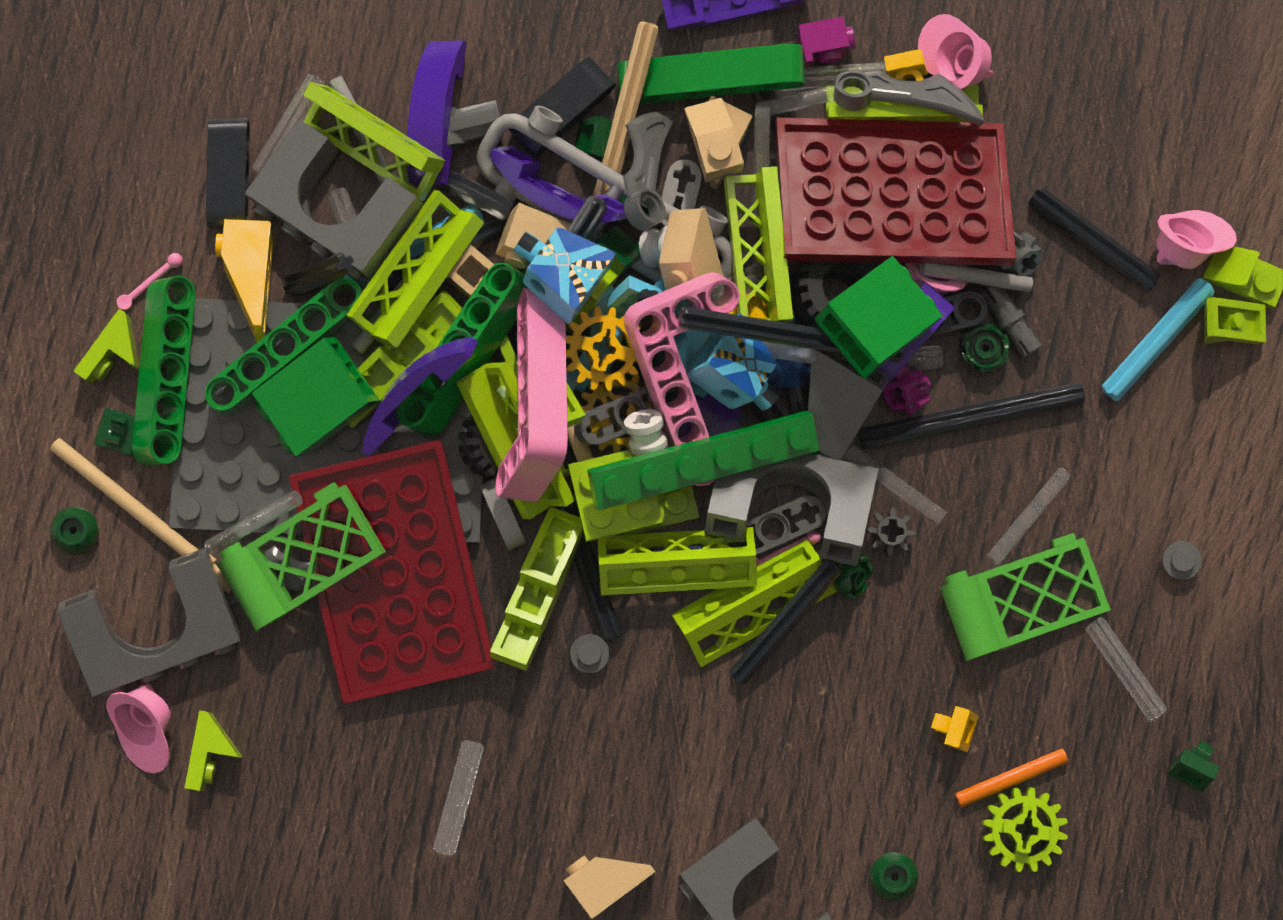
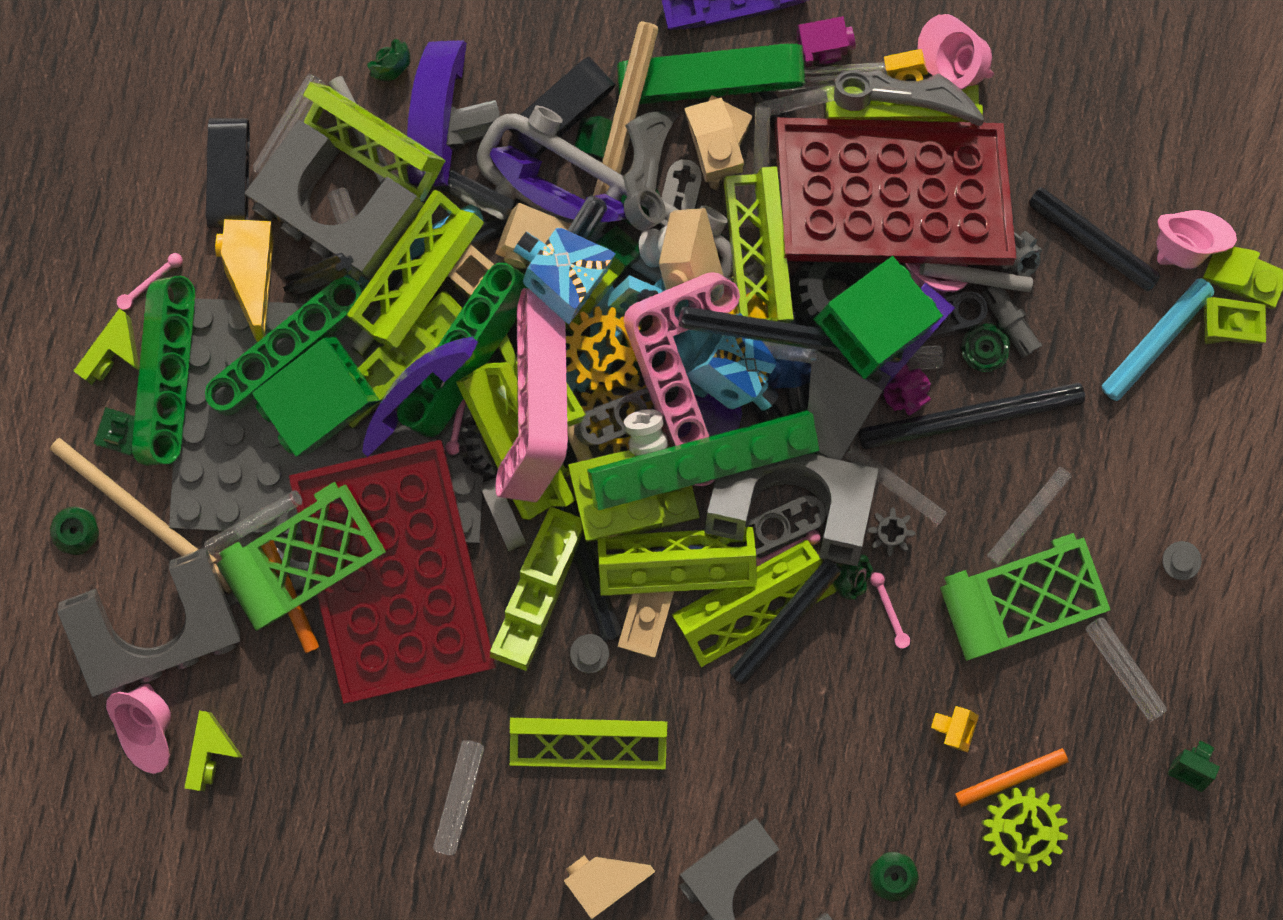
none -> orange piece [261,540,319,653]
none -> dark green plate [367,39,411,82]
none -> bright pink hinge [445,399,466,455]
none -> lime fence [510,718,667,770]
none -> tan plate [617,591,674,658]
none -> bright pink hinge [870,572,910,648]

